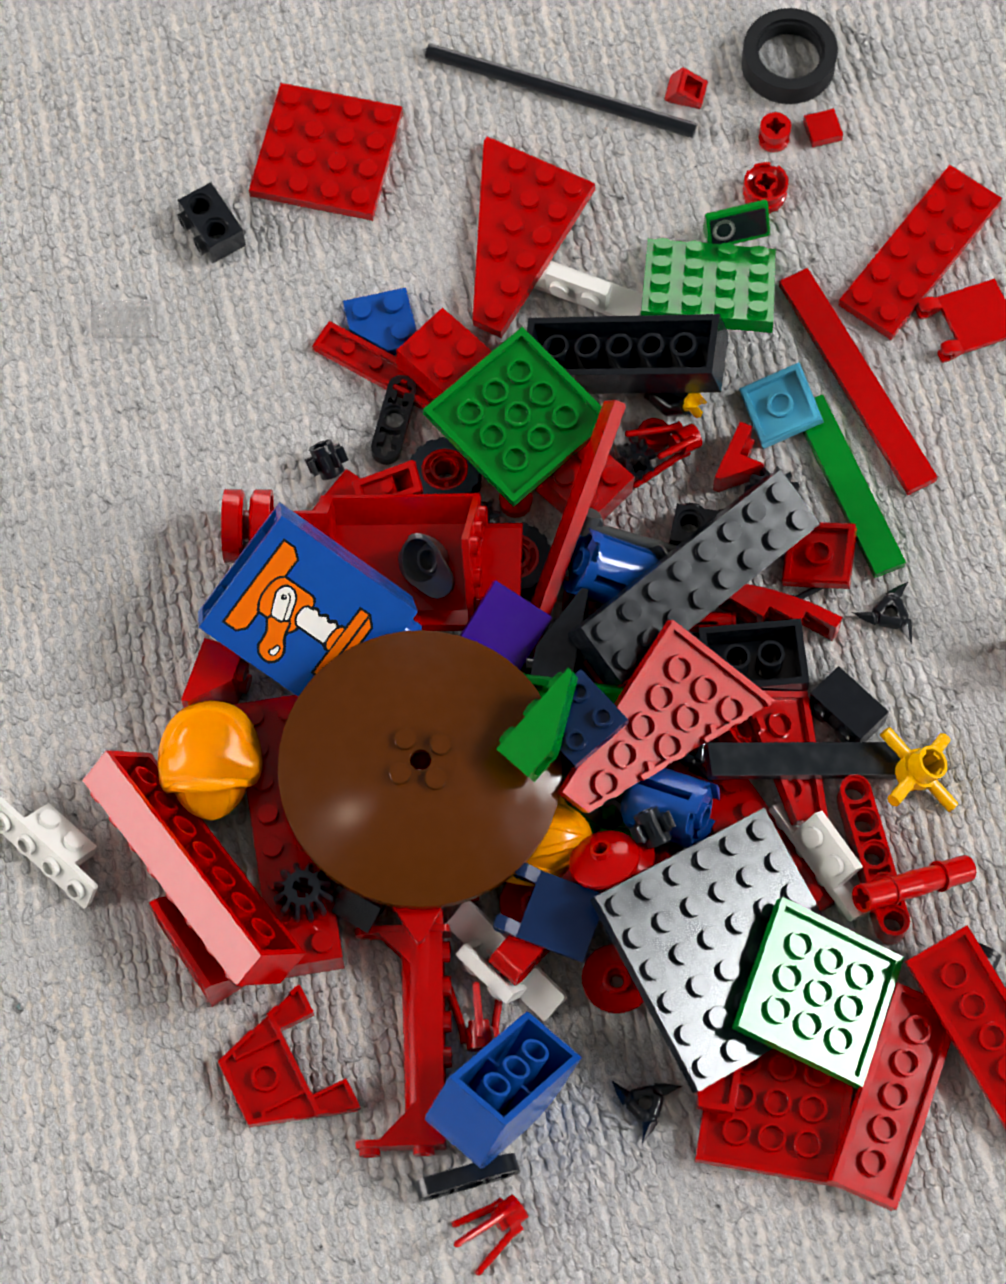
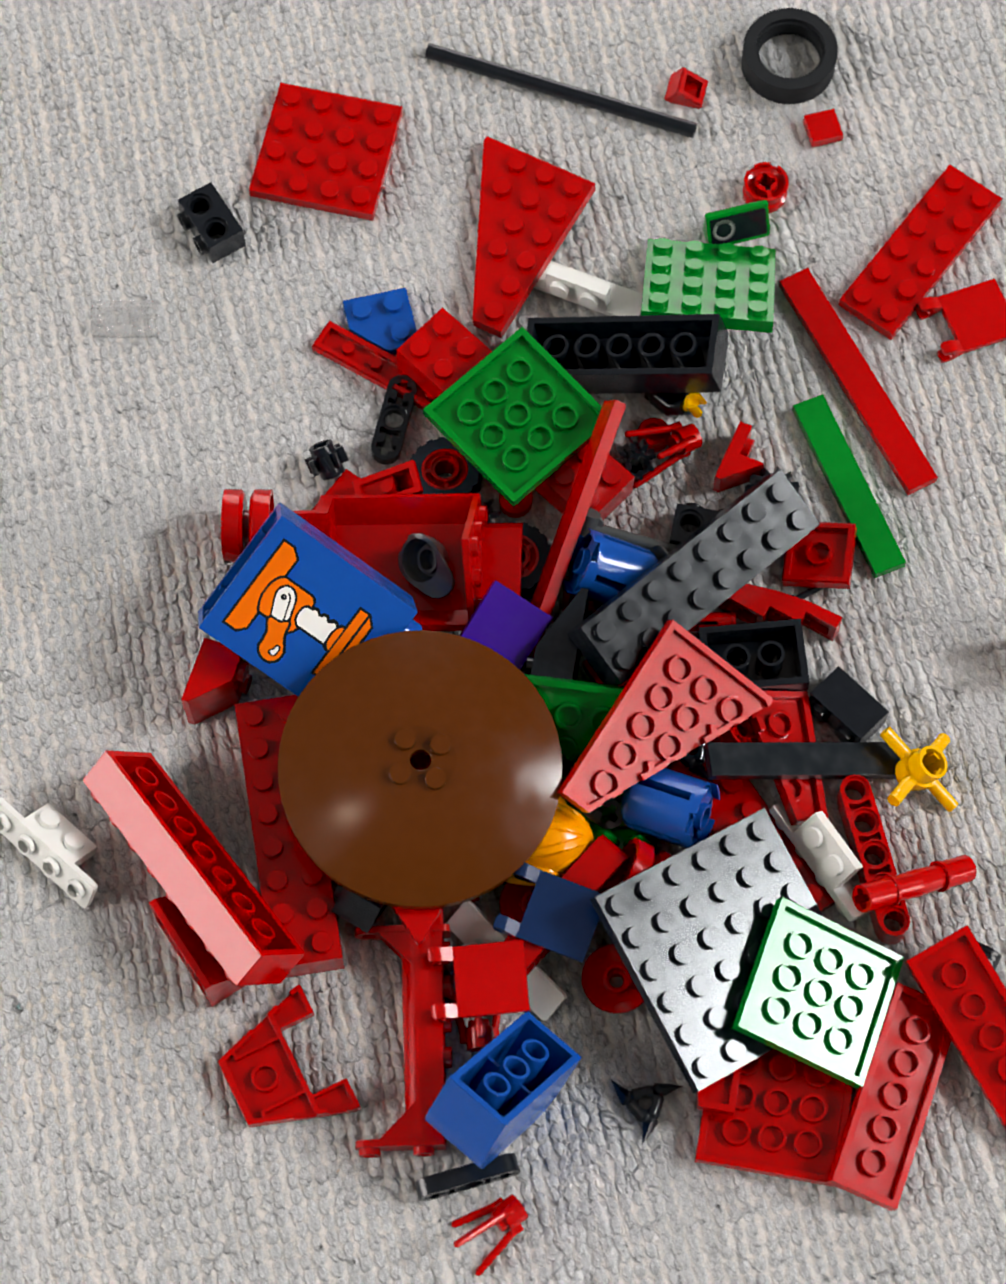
light orange piece [158,701,263,820] -> none
black gear [273,862,334,923] -> none
green slope [497,668,578,783] -> none
dark blue plate [559,669,629,769] -> none
red dish [569,831,640,890] -> none
black gear [629,805,676,849] -> none
medium azure tile [739,362,824,449] -> none
red wheel [758,112,792,153] -> none
black piece [852,582,912,645] -> none
none -> red flag [427,940,530,1022]

